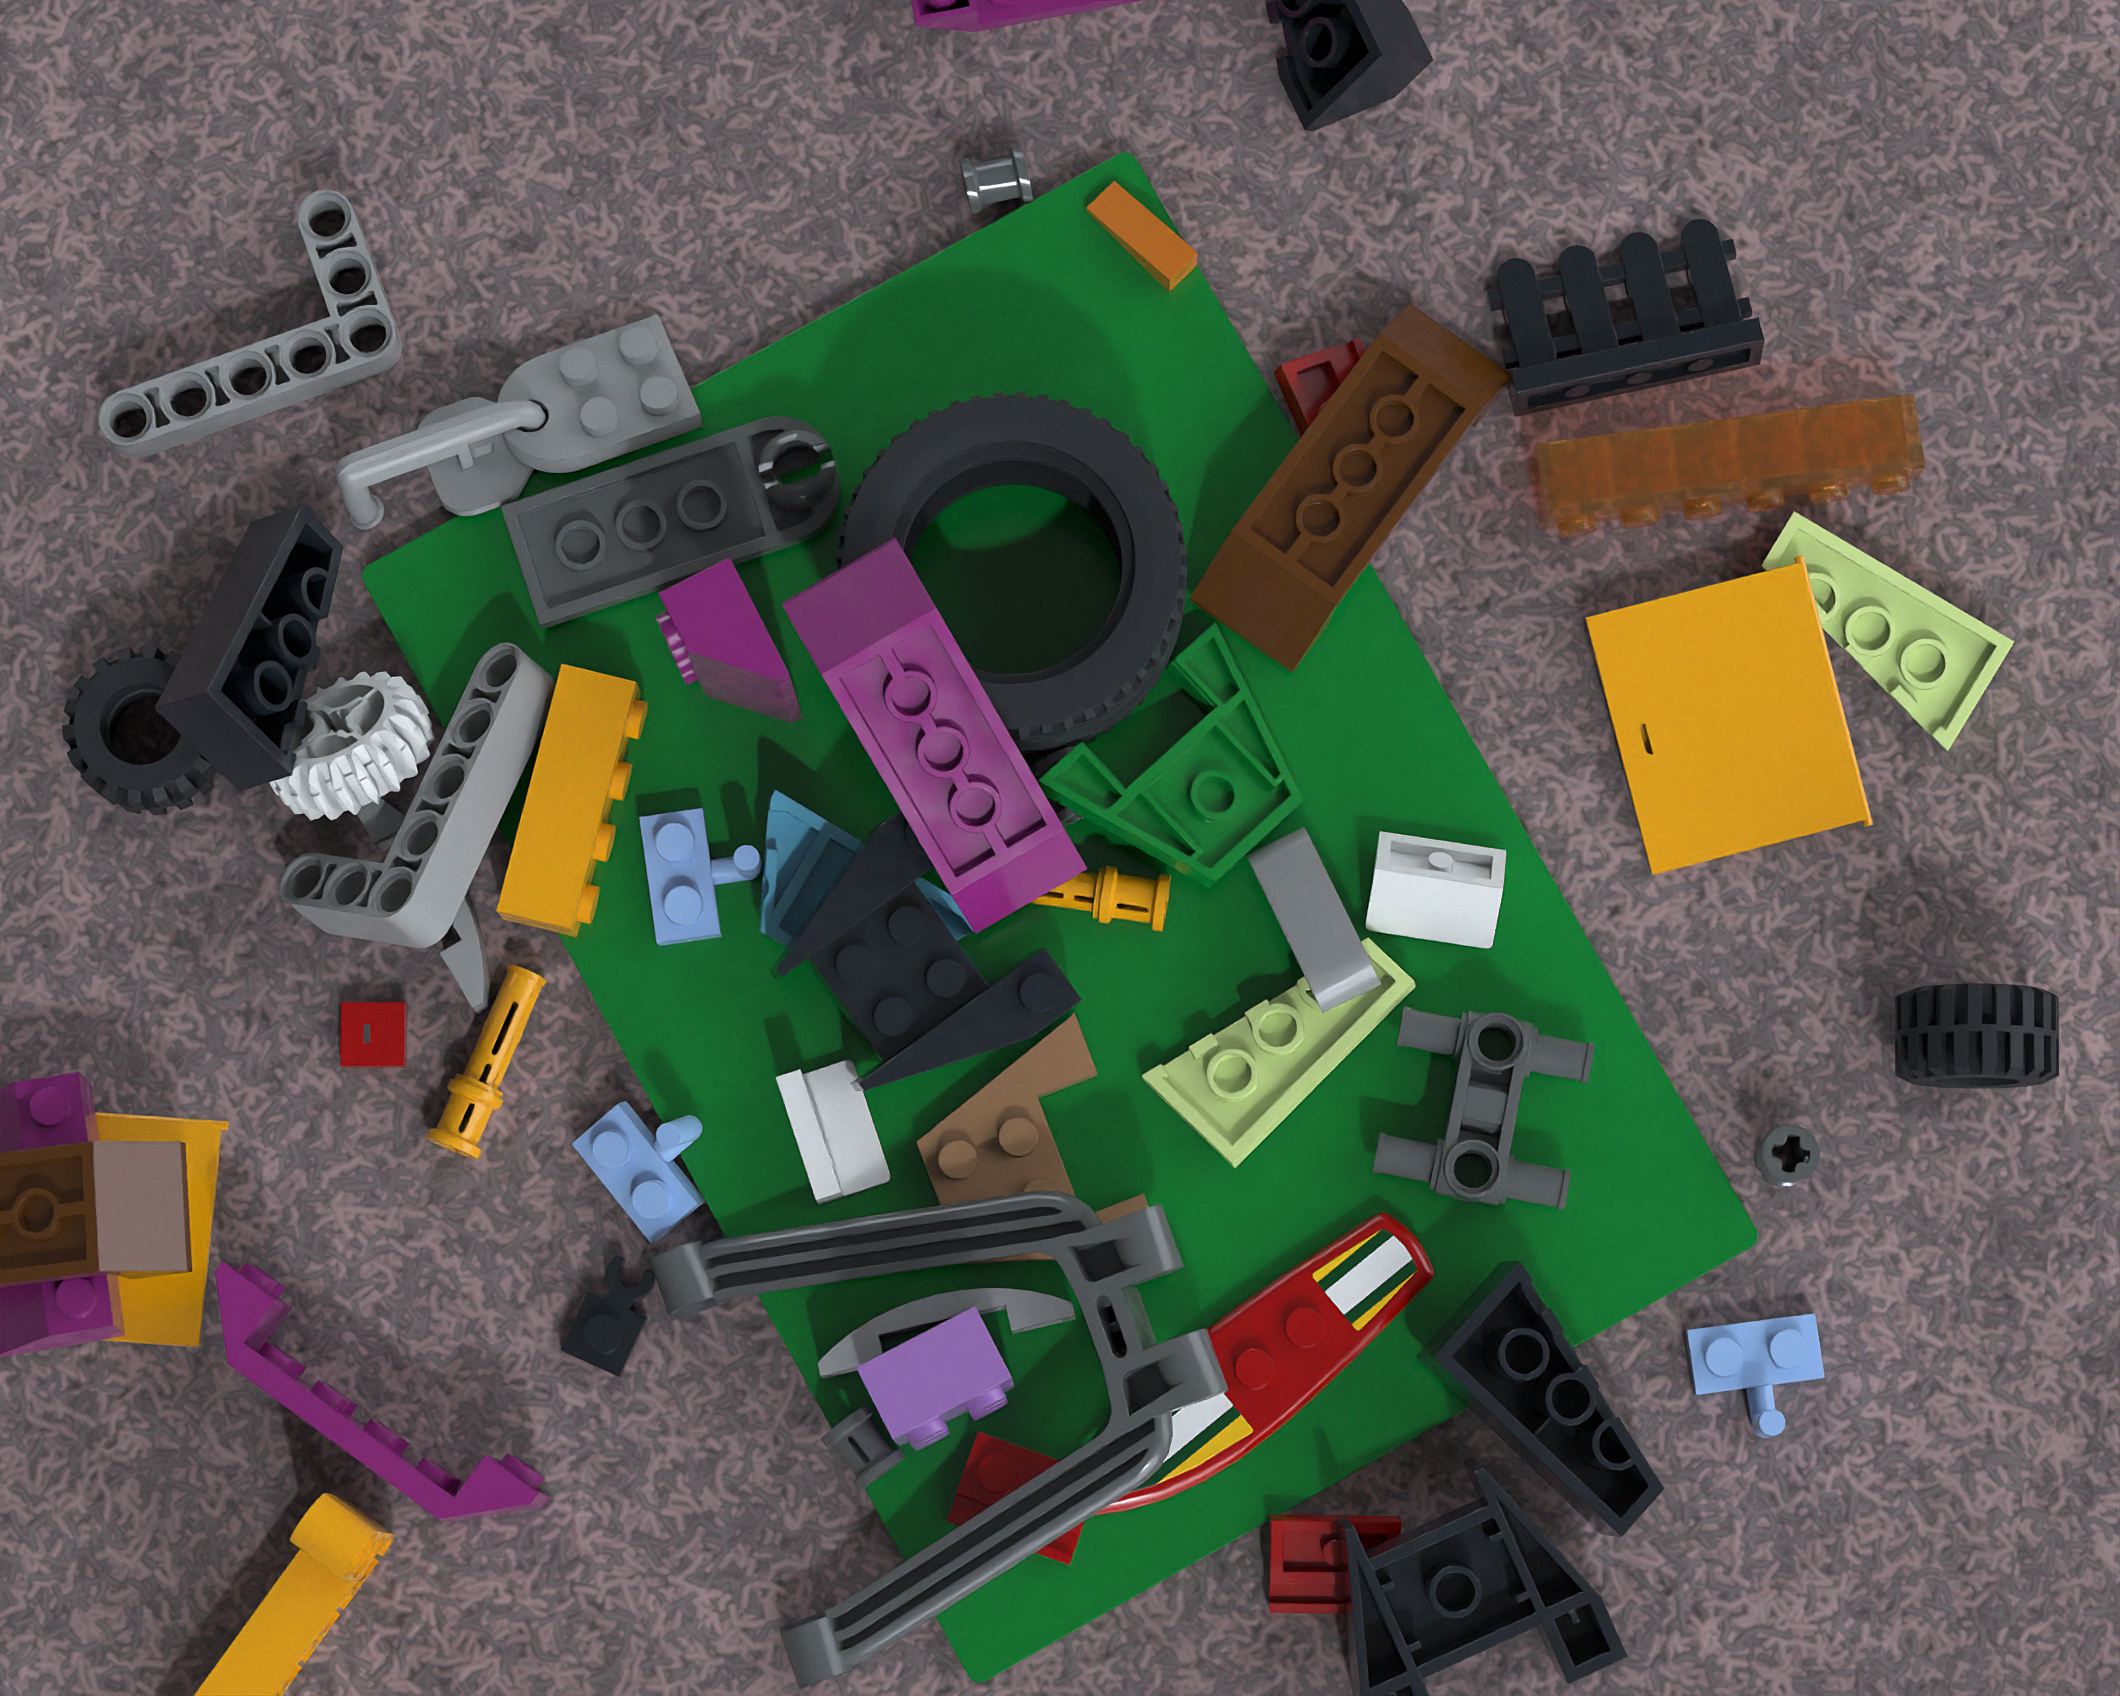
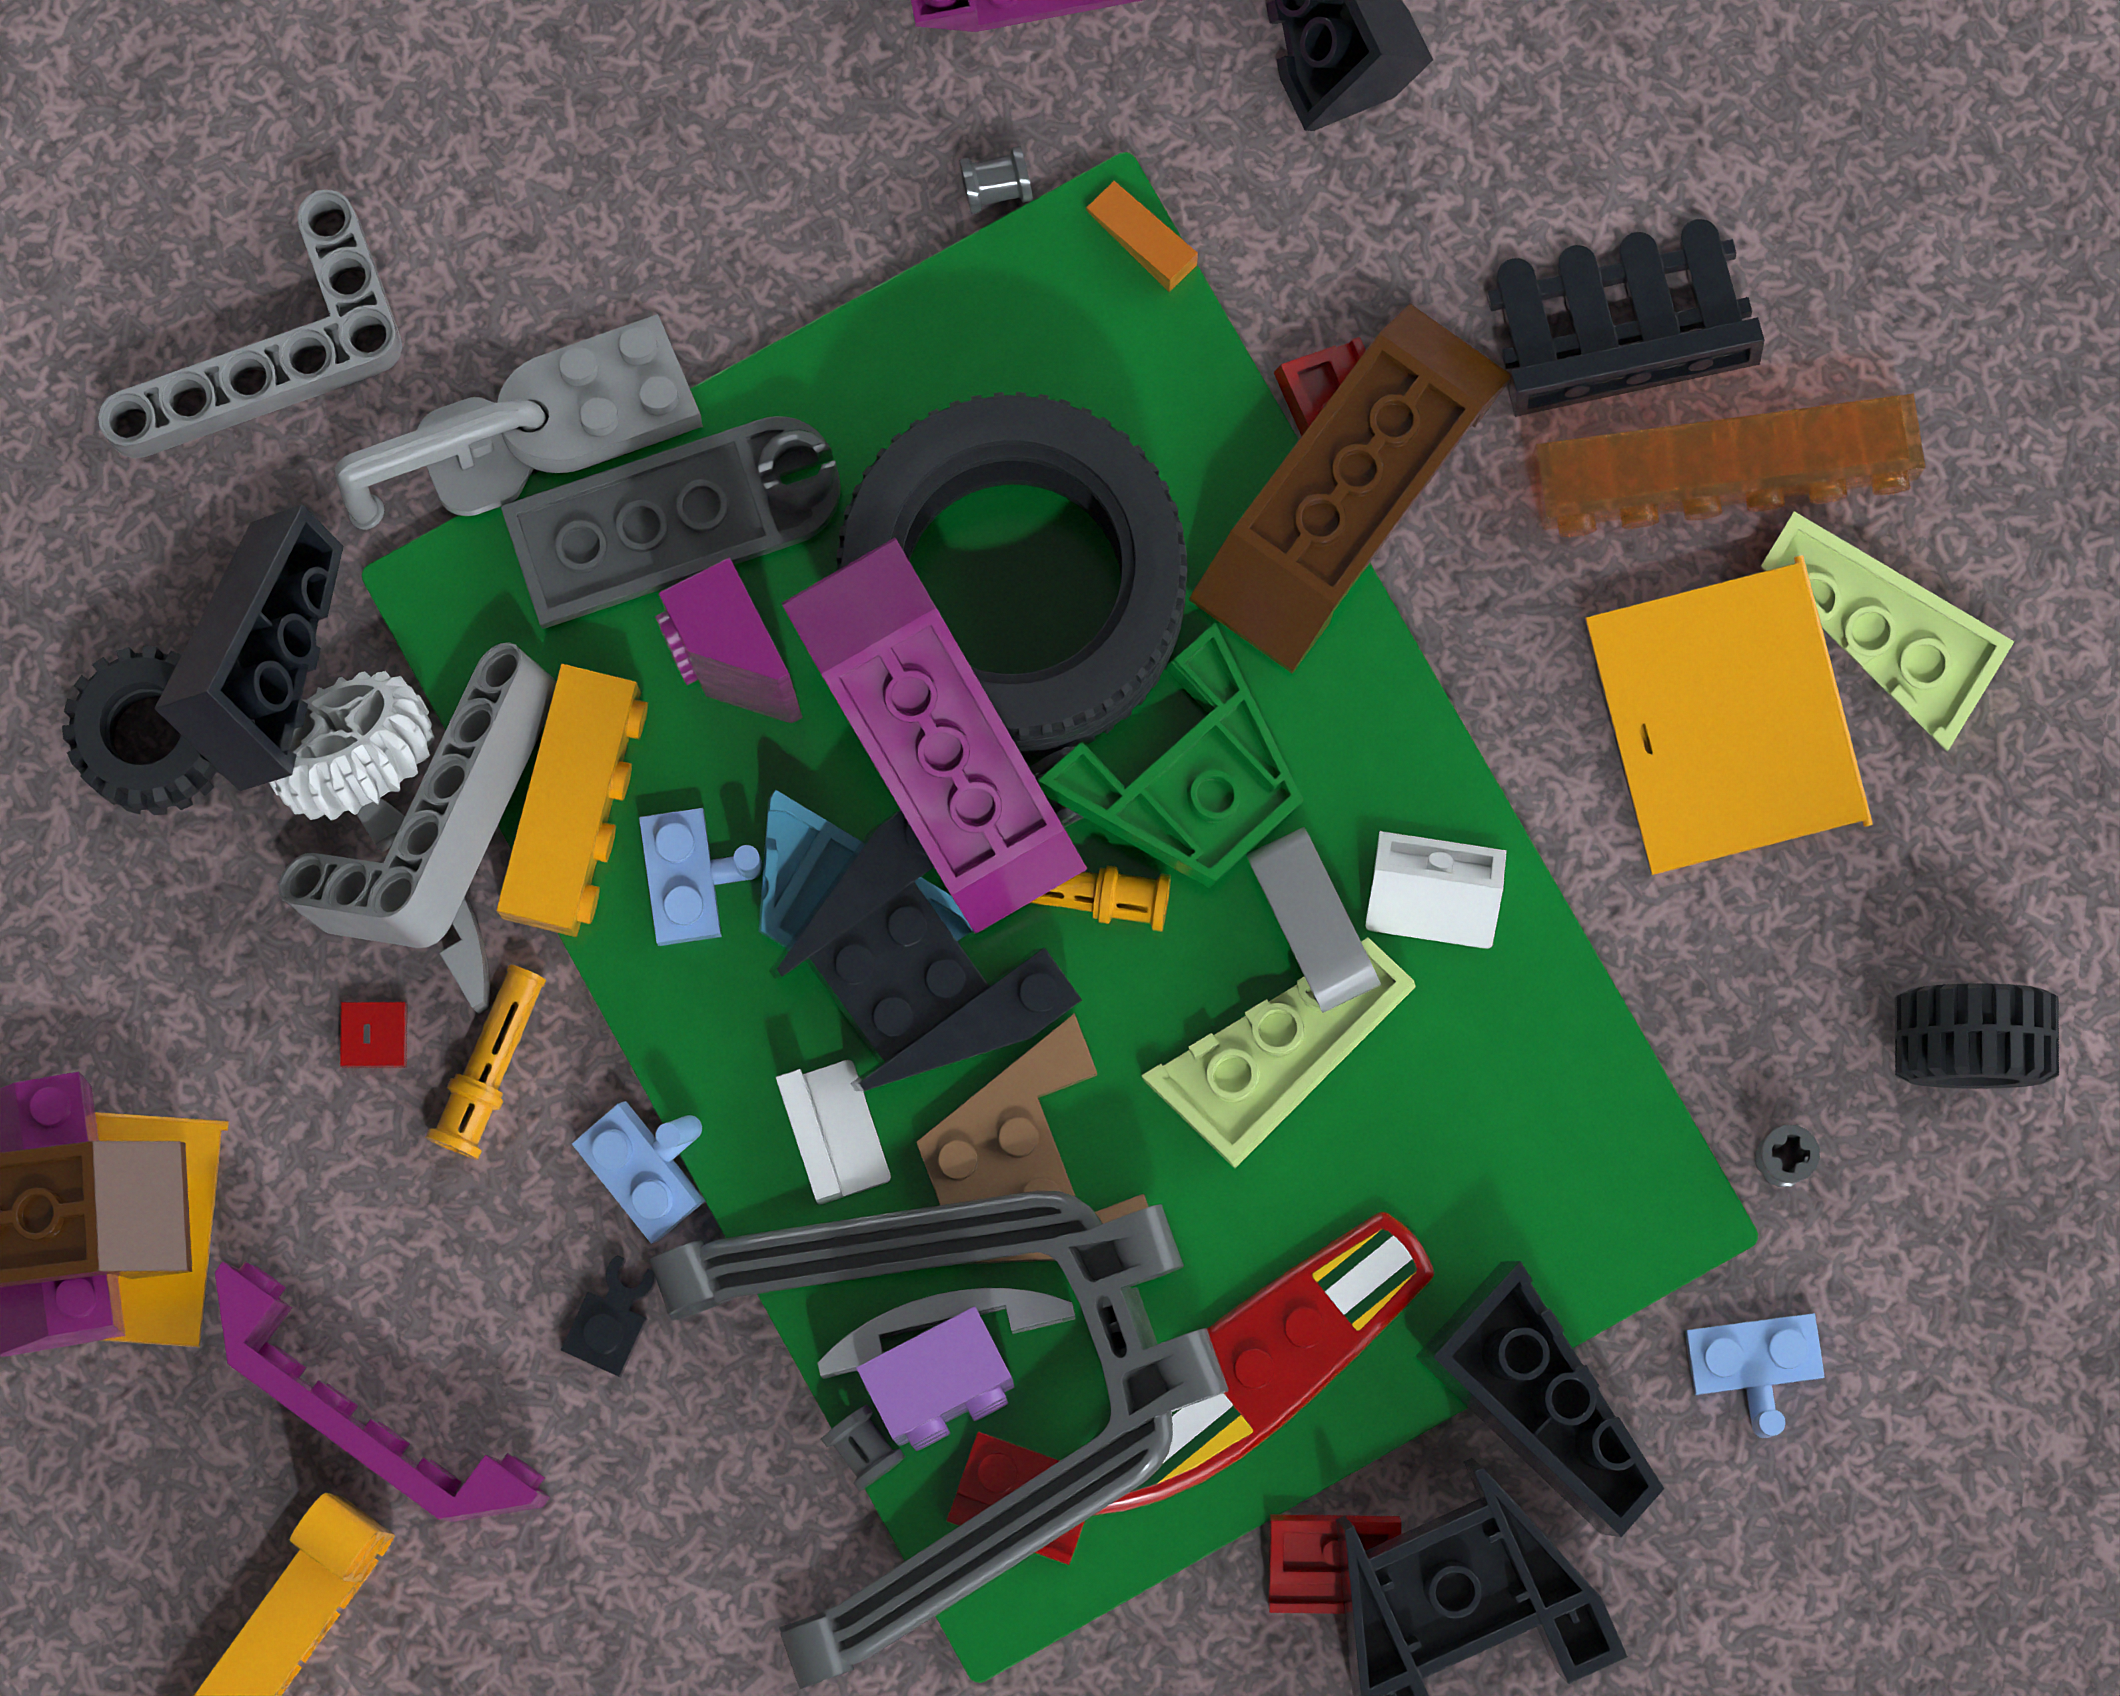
dark grey piece [1372,1006,1595,1210] -> none

